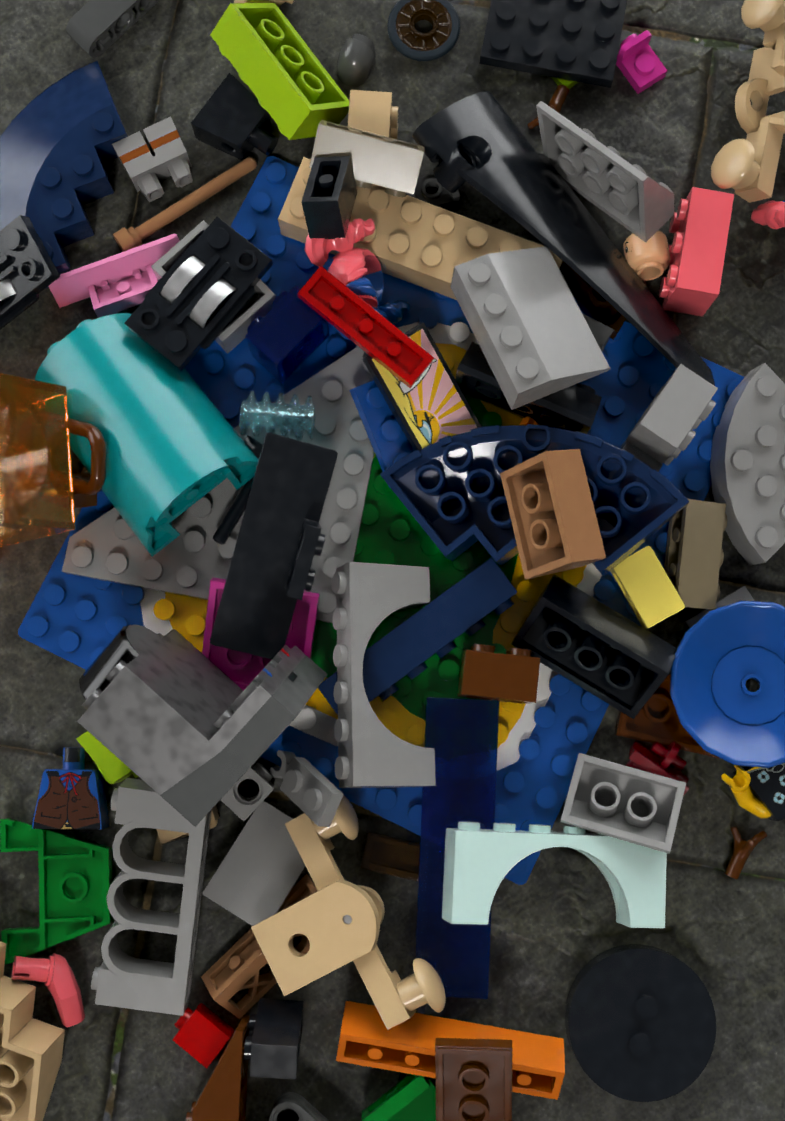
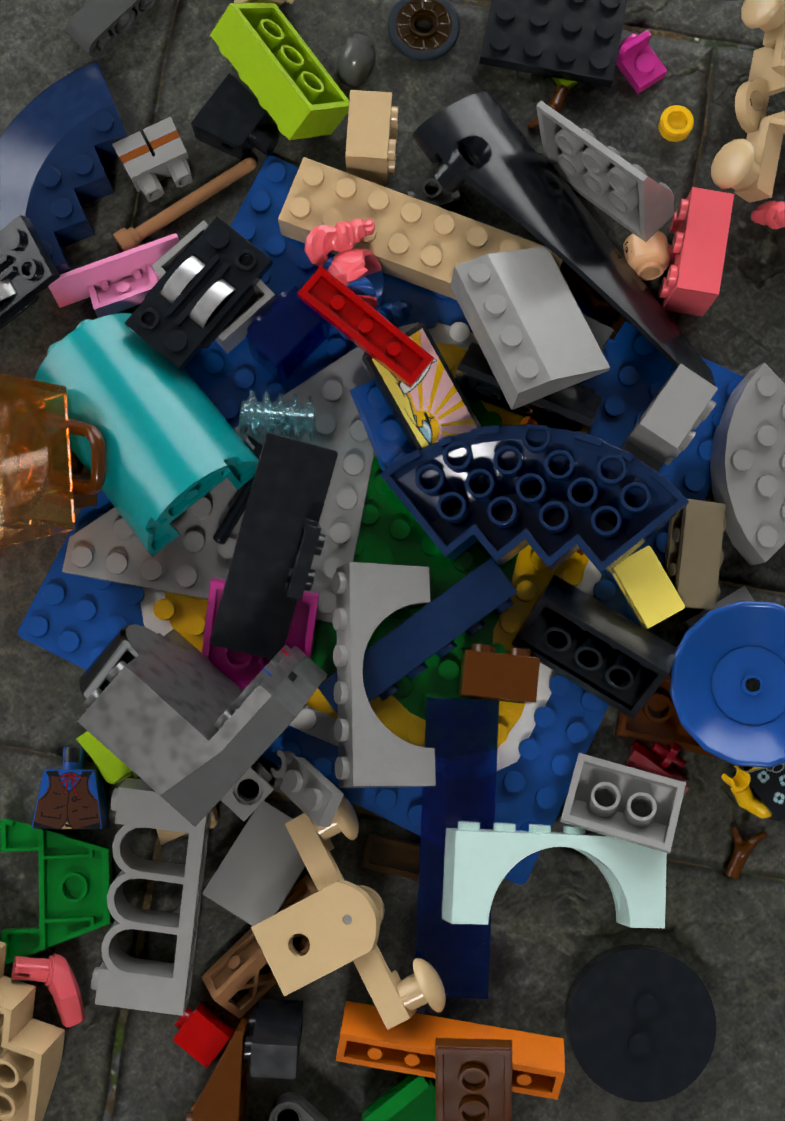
black brick [301,156,357,239] -> none
brick [309,120,425,197] -> none
medium nougat slope [500,449,606,580] -> none
none -> yellow tile [658,105,694,142]

